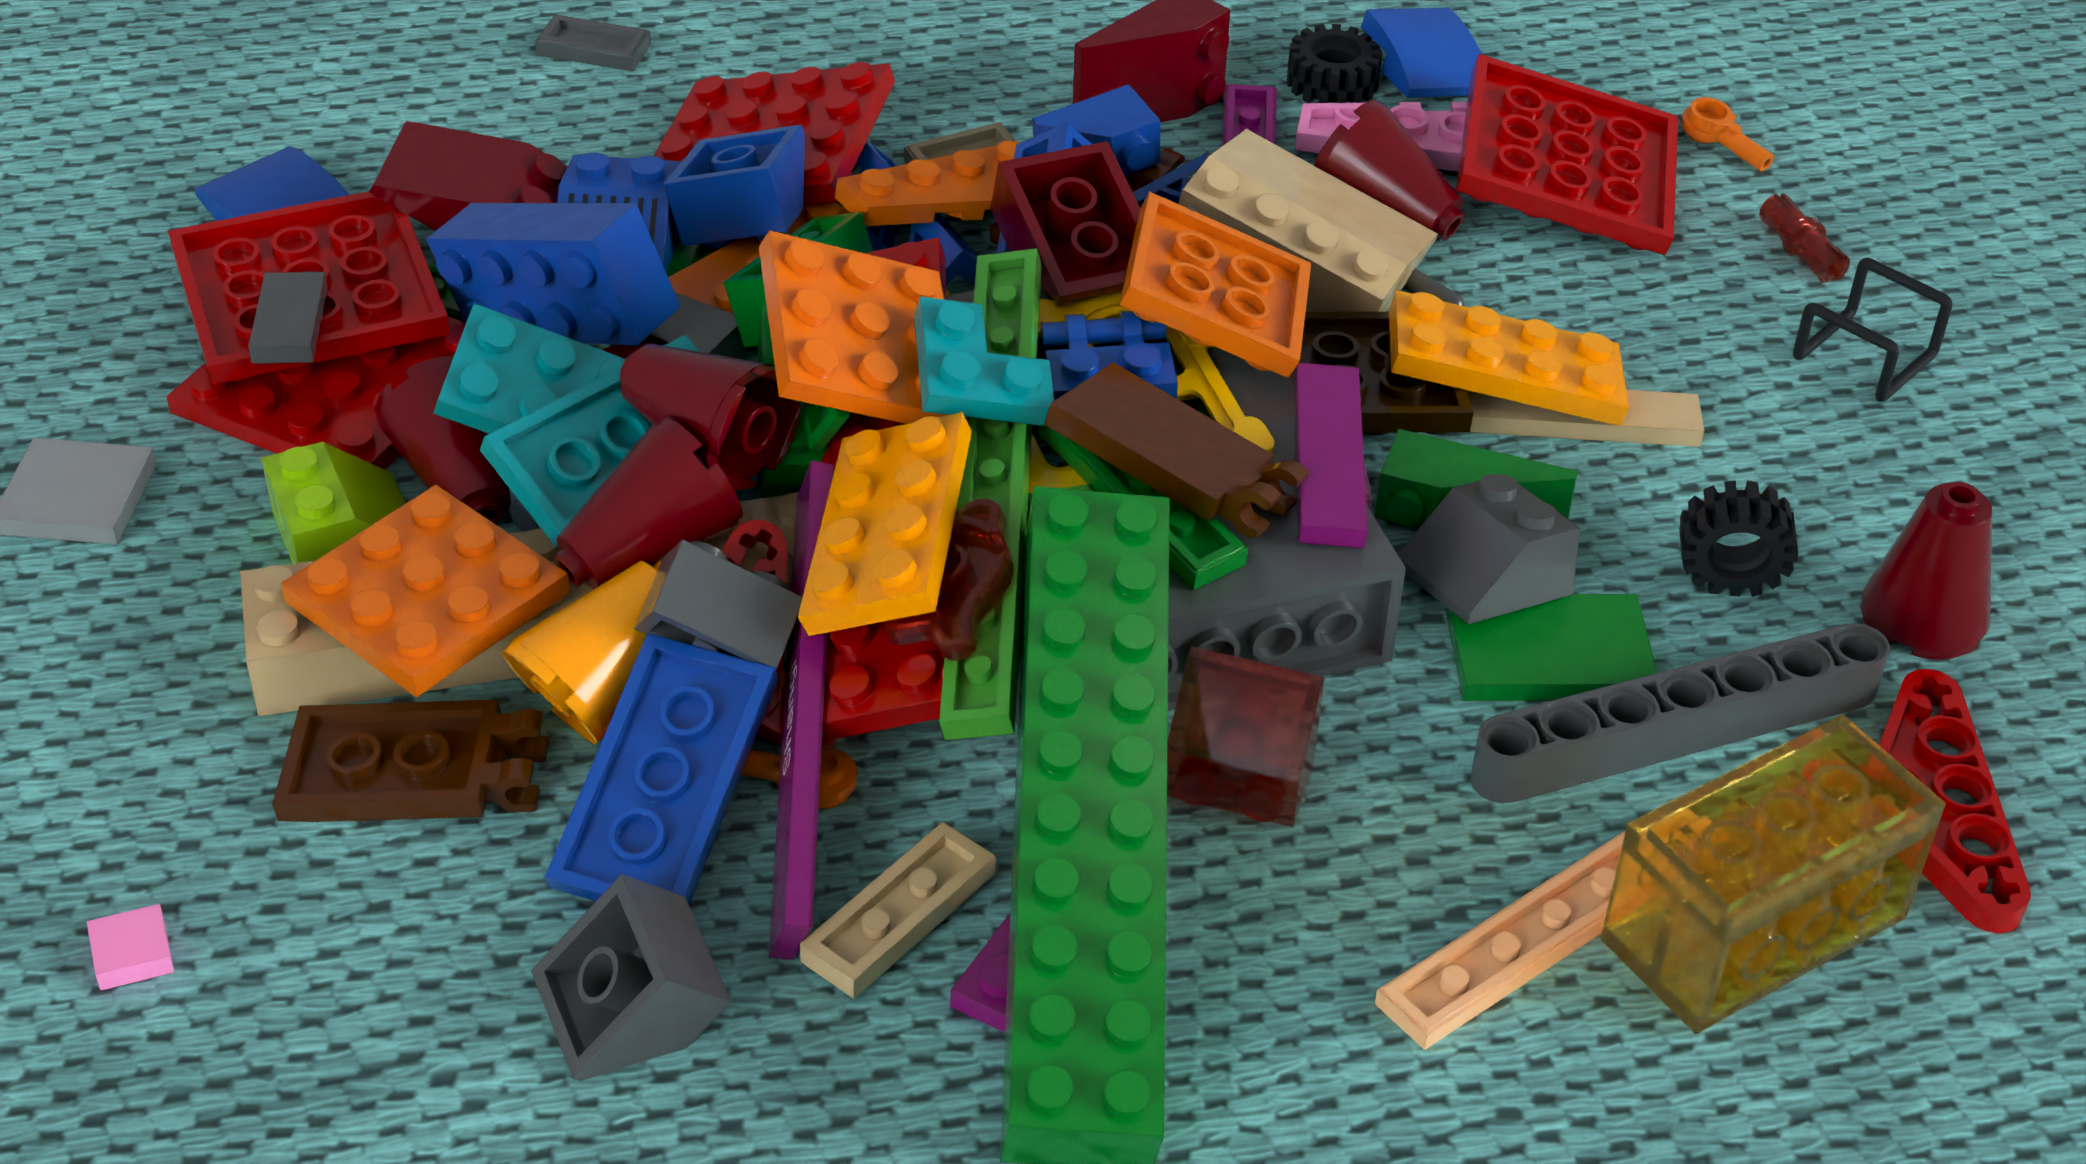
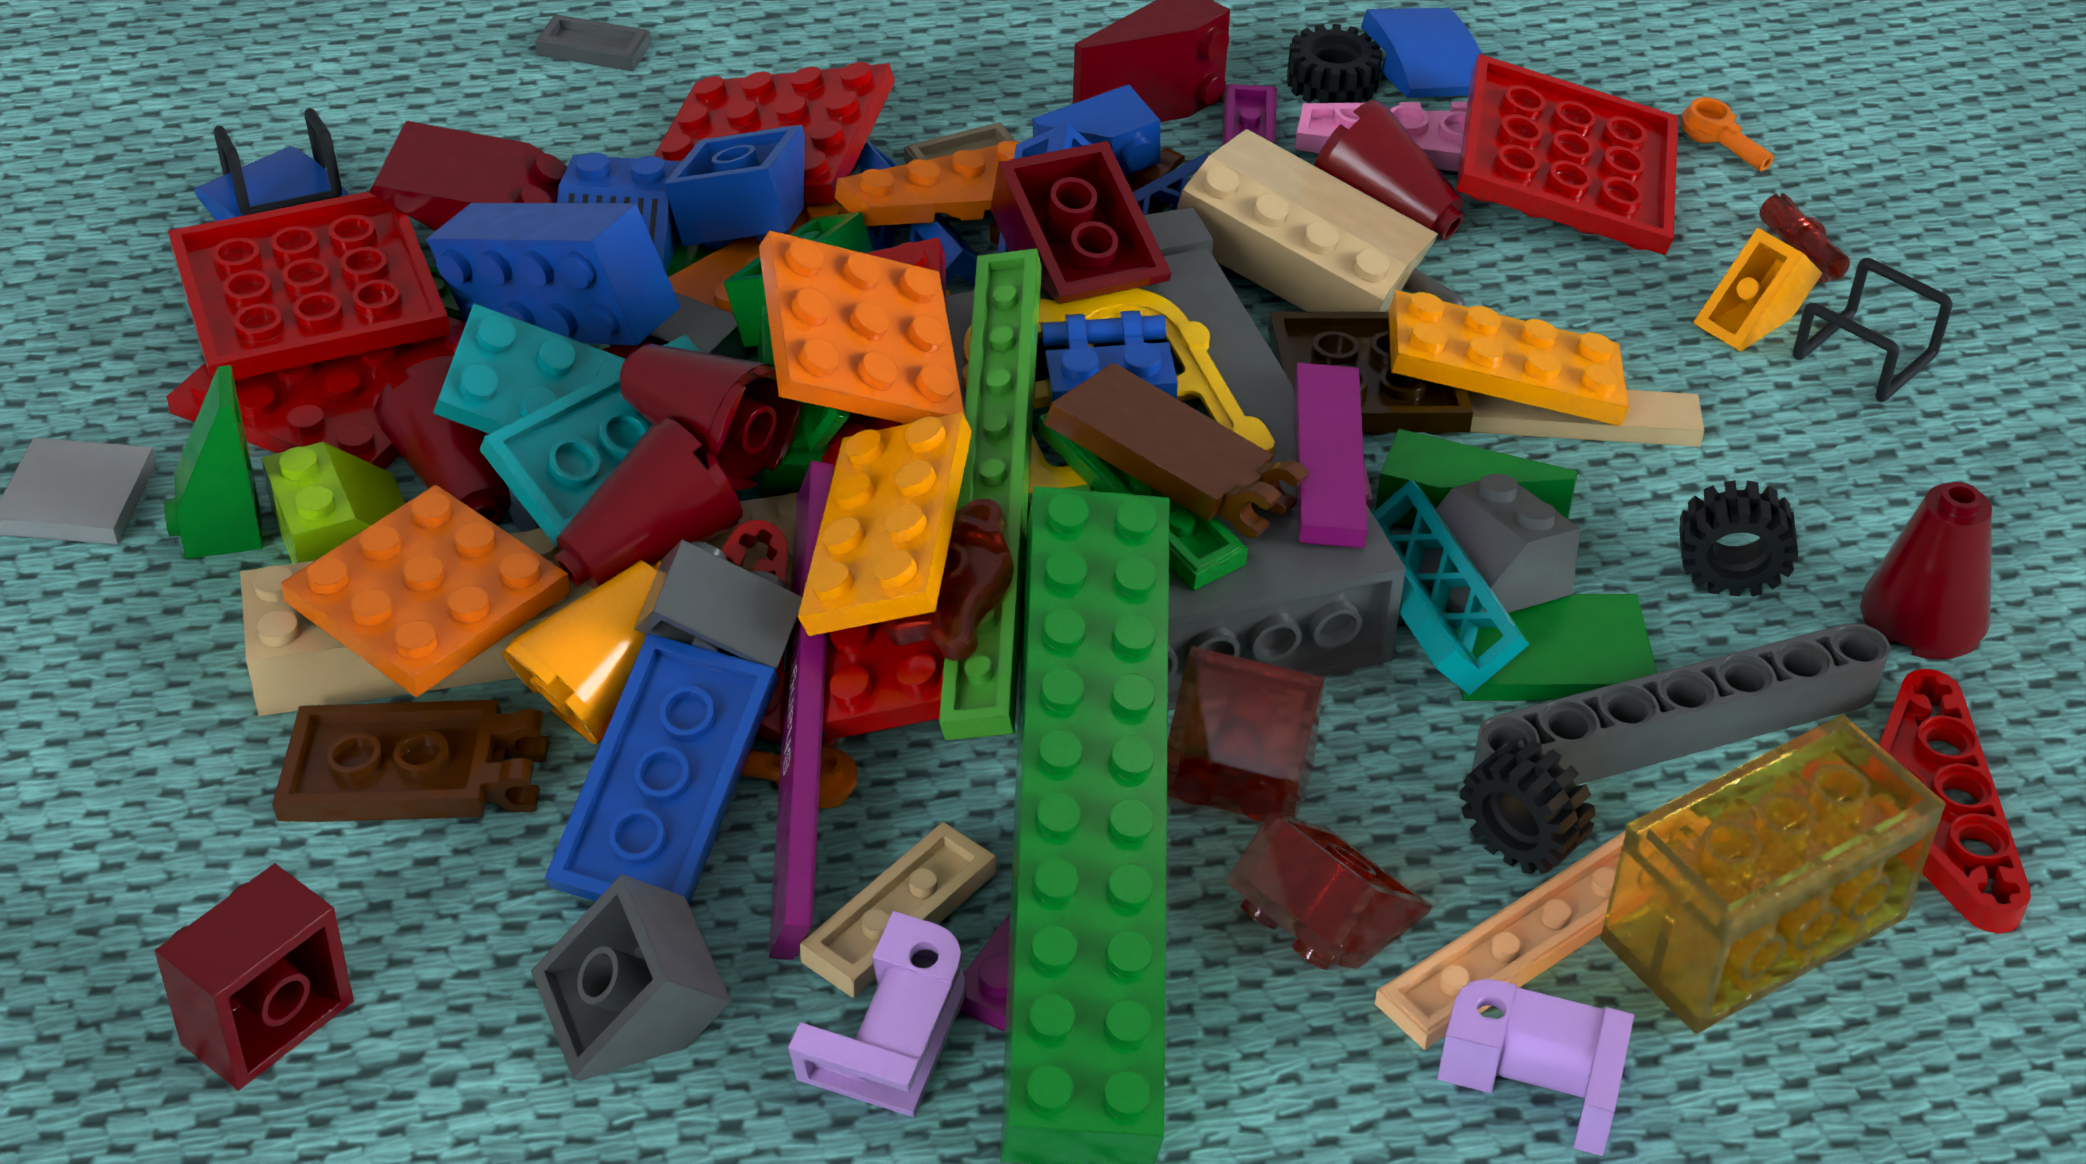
bright pink tile [86,904,174,991] -> none
dark grey tile [248,272,328,364] -> none
teal plate [914,296,1054,426] -> none
orange plate [1119,191,1311,379] -> none
none -> dark red brick [154,863,354,1091]
none -> green slope [164,365,263,559]
none -> black piece [214,108,342,216]
none -> lavender piece [788,911,966,1117]
none -> clear red slope [1225,811,1433,970]
none -> teal fence [1369,480,1530,695]
none -> lavender piece [1437,979,1635,1156]
none -> black tyre [1460,739,1595,874]
none -> light orange slope [1693,227,1823,352]

